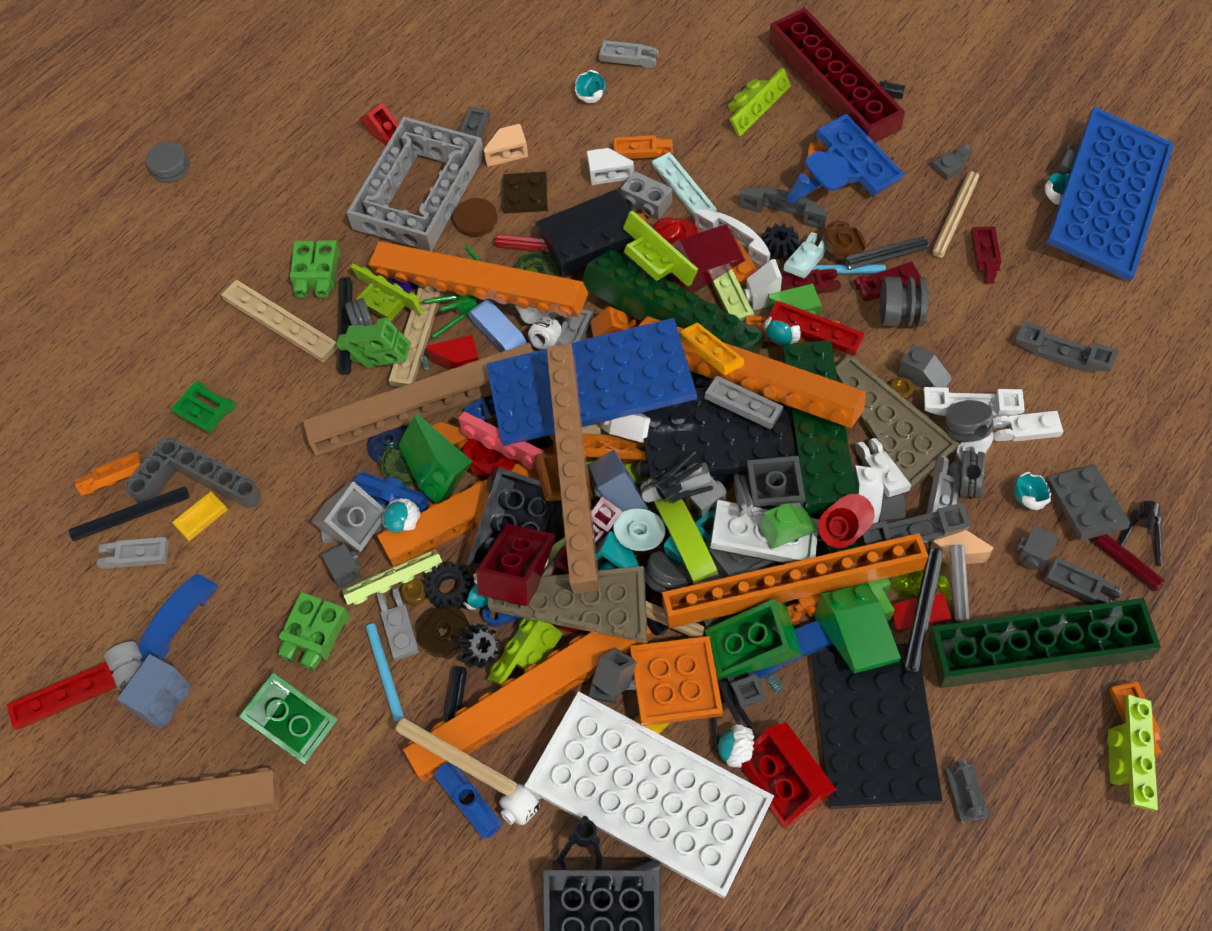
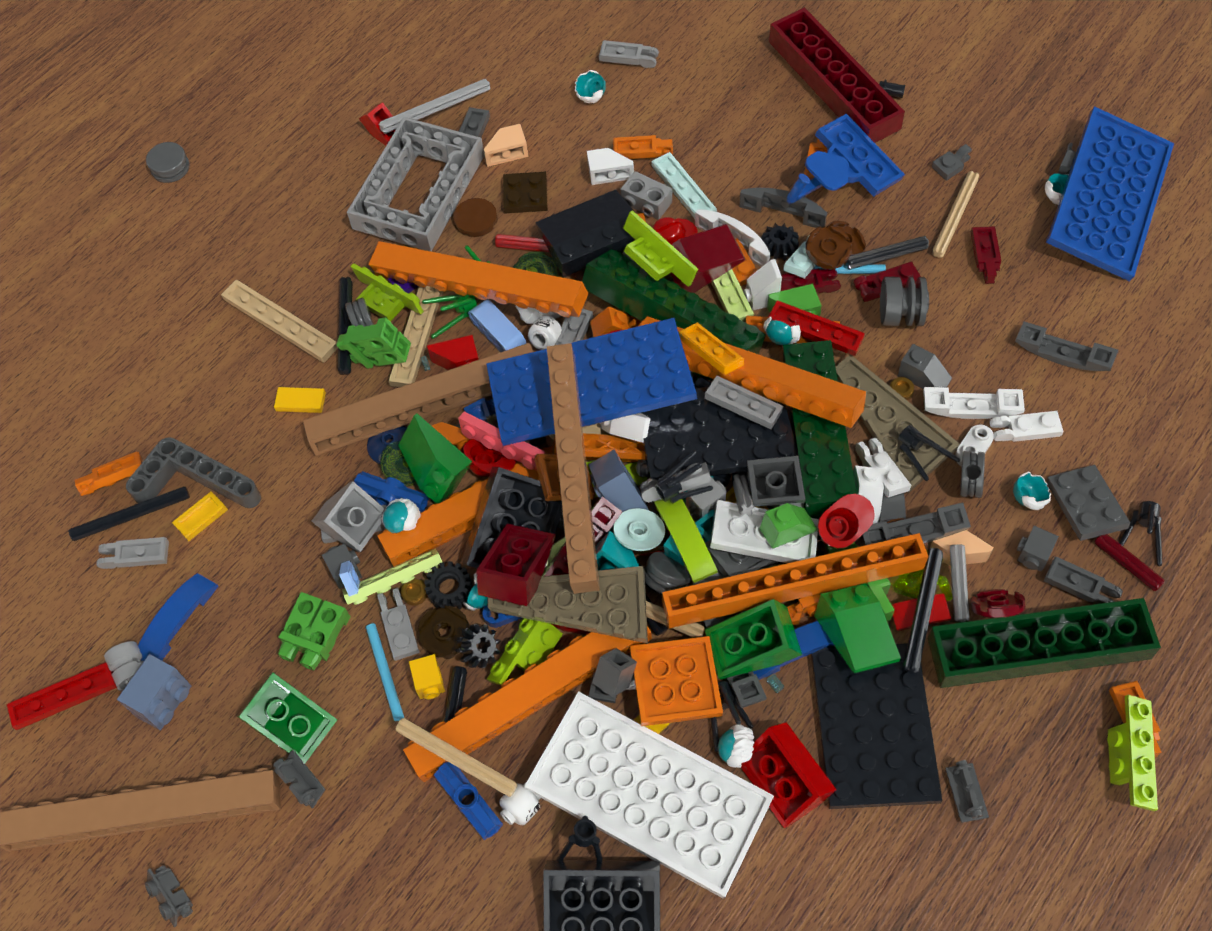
green plate [170,381,236,435] -> none
bright green hips [290,240,341,298] -> none
lime bracket [728,68,791,136] -> none
light grey hinge [926,456,962,514] -> none
dark grey head [945,400,993,442] -> none
none -> dark grey hinge [145,865,193,927]
none -> dark grey hinge [273,750,326,808]
none -> yellow tile [274,387,326,413]
none -> light blue tile [339,560,360,596]
none -> light grey axle [379,79,490,134]
none -> yellow brick [409,654,446,700]
none -> reddish brown tile [806,226,852,269]
none -> black plant [898,425,960,481]
none -> dark red tile [971,589,1026,618]

